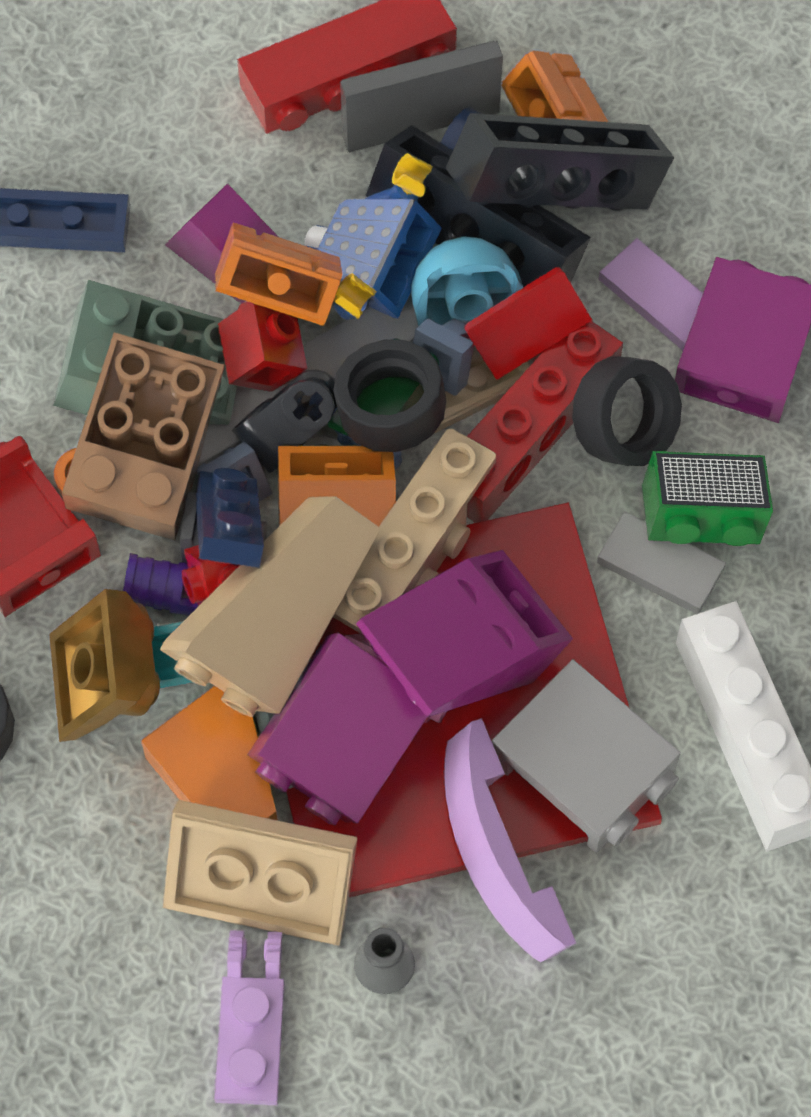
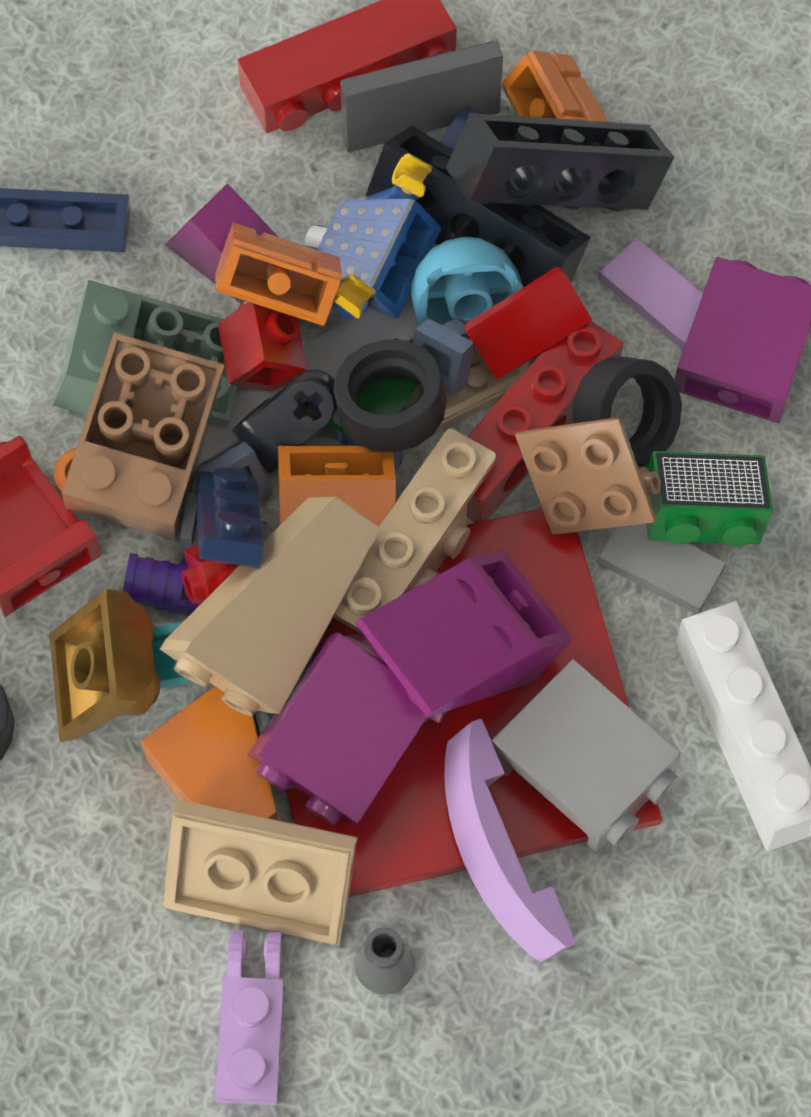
none -> medium nougat hinge [515,417,661,535]

